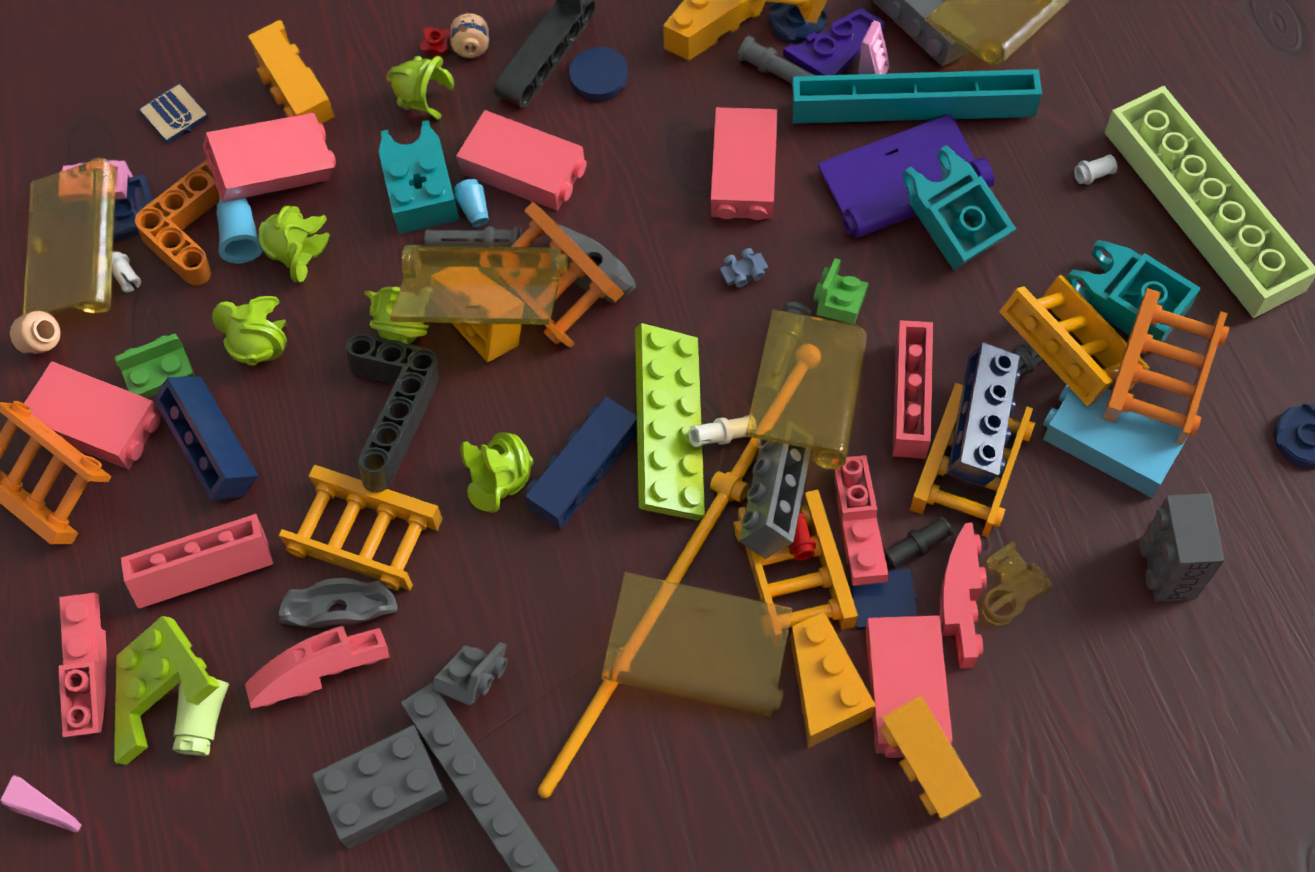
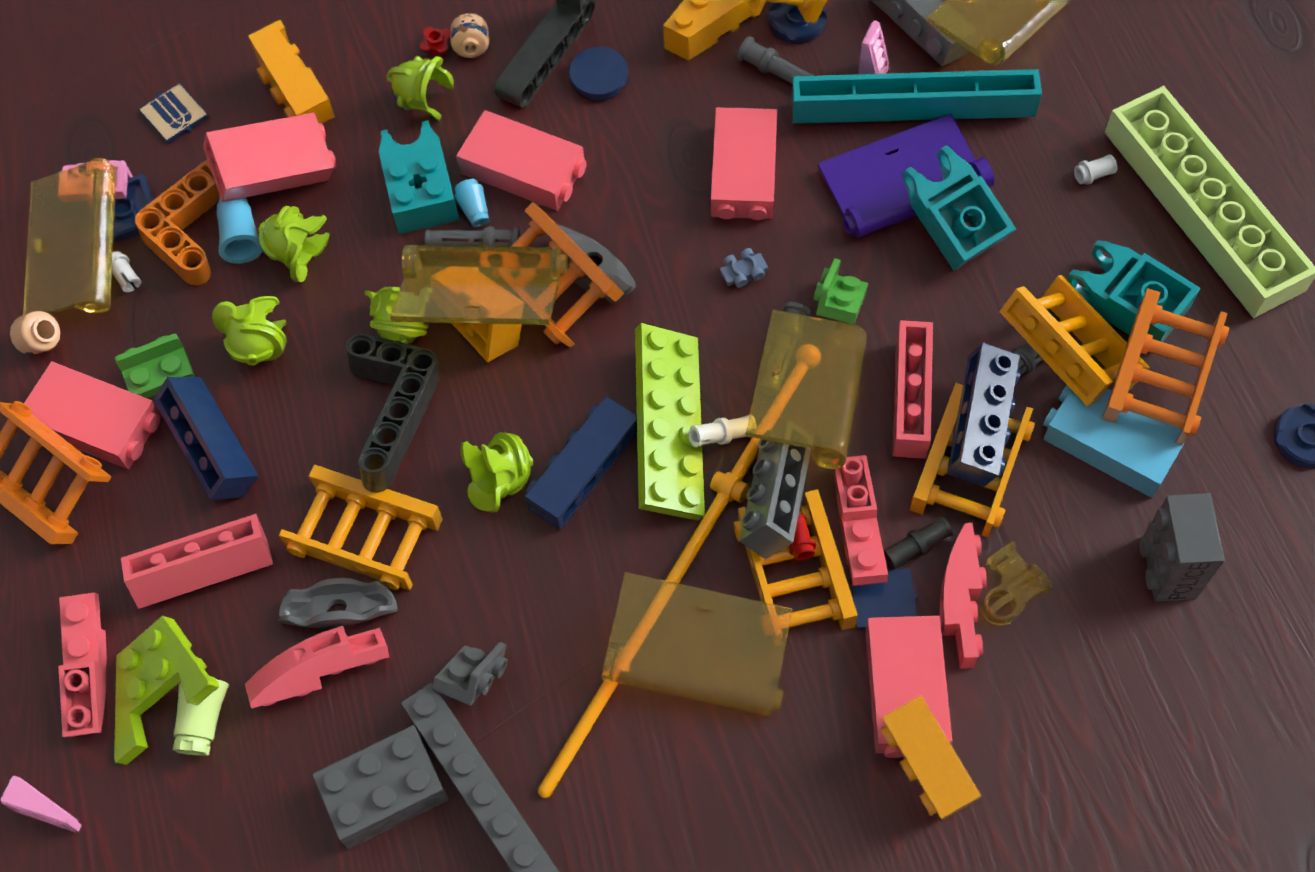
dark purple wing [783,8,885,76] -> none
light orange wedge [791,612,875,748] -> none

